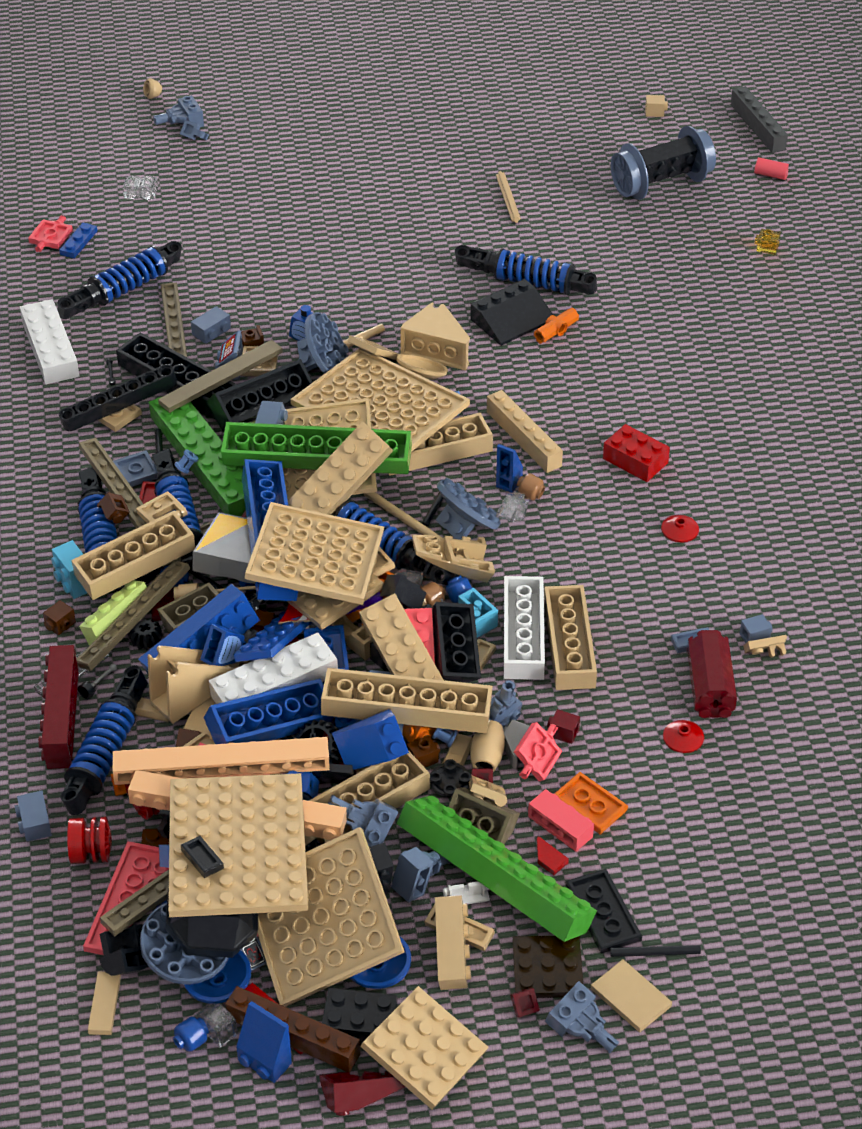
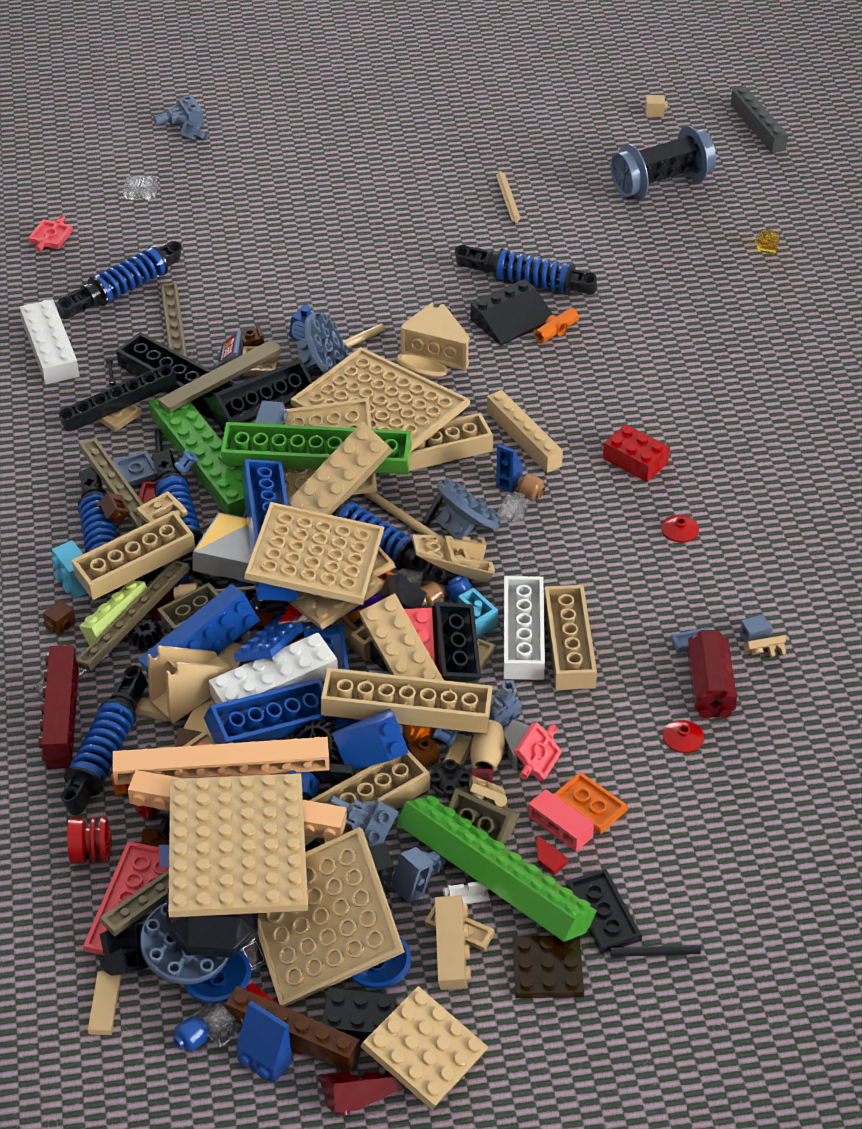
sand blue brick [14,791,52,842] -> none
blue plate [59,222,98,259] -> none
black hinge [78,664,117,699] -> none
tan cone [143,78,162,99] -> none
black tile [181,836,224,878] -> none
sand blue brick [191,306,231,344] -> none
blue torso [200,624,246,666] -> none
tan tile [348,335,399,360] -> none
dark red plate [510,988,540,1018] -> none
sand blue brick [545,981,620,1053] -> none
dark red brick [547,709,580,744] -> none
tan tile [591,959,672,1033] -> none
coral brick [754,157,789,180] -> none

